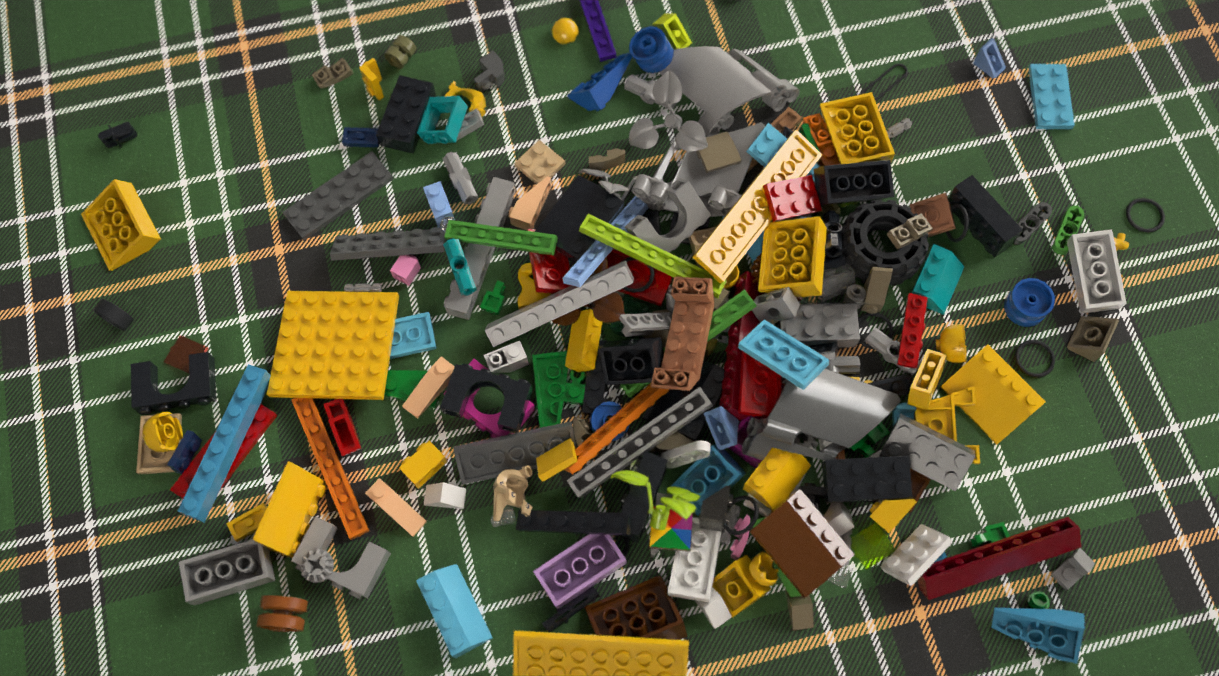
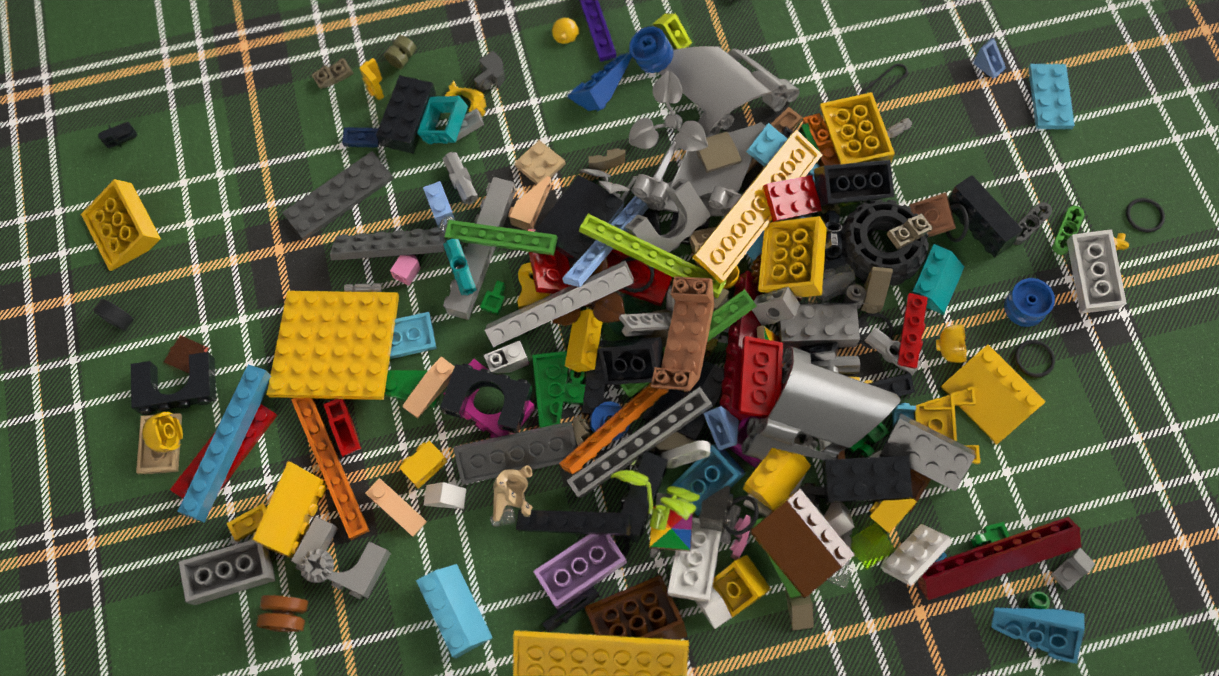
dark blue plate [167,430,202,474] -> none
yellow tile [536,438,577,481] -> none
light grey piece [624,74,676,109] -> none
medium azure plate [739,320,829,390] -> none
yellow hair [749,551,779,586] -> none
yellow brick [907,349,947,410] -> none
dark tan slope [1067,316,1119,362] -> none

